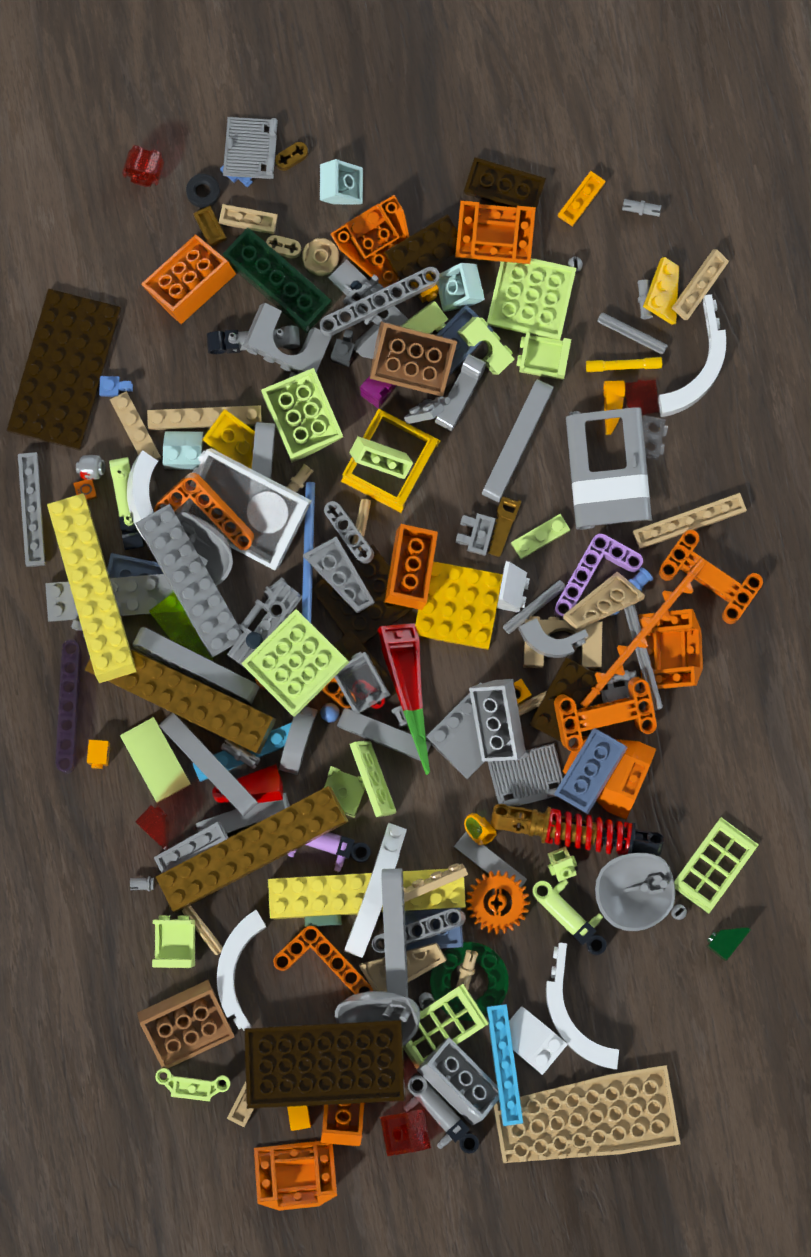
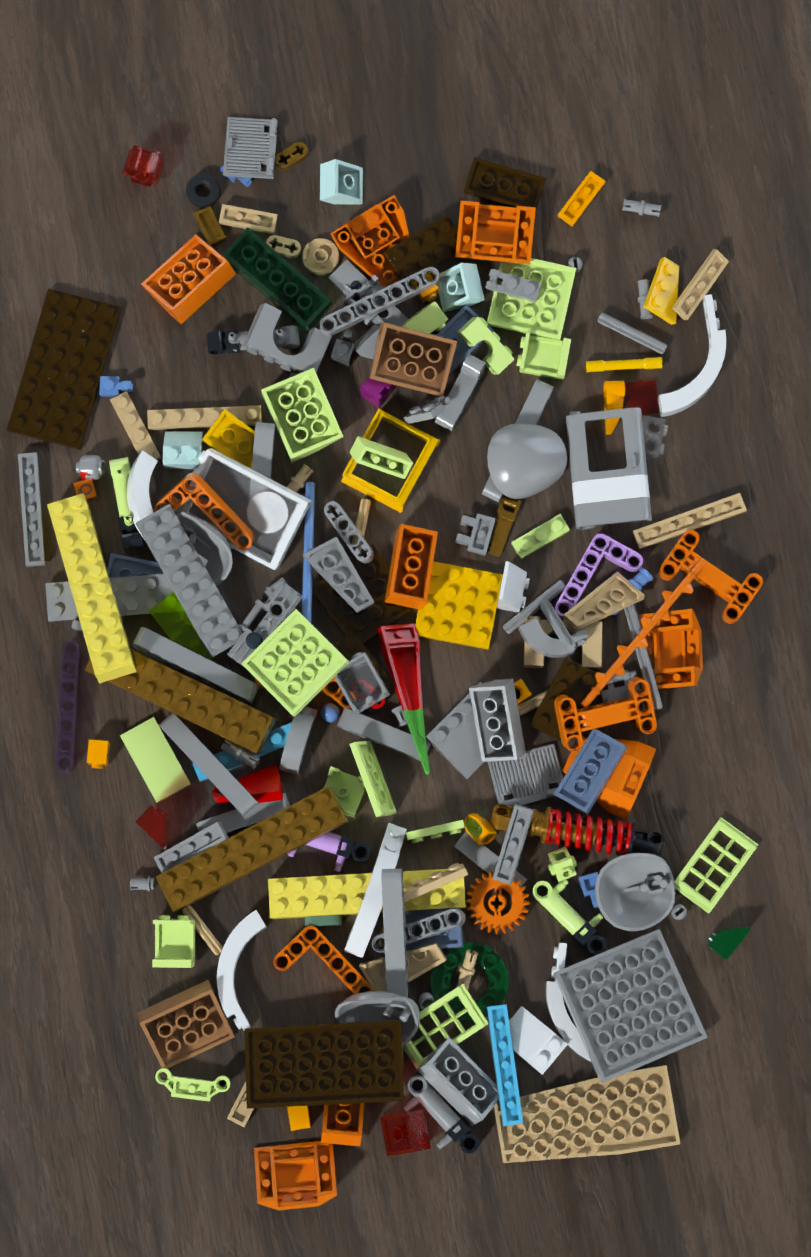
none -> yellowish green plate [406,820,464,843]
none -> light grey plate [485,269,541,303]
none -> light grey piece [487,423,567,499]
none -> light grey tile [492,804,534,885]
none -> light grey axle [540,600,576,652]
none -> light grey plate [553,929,708,1084]
none -> medium blue plate [578,872,599,909]

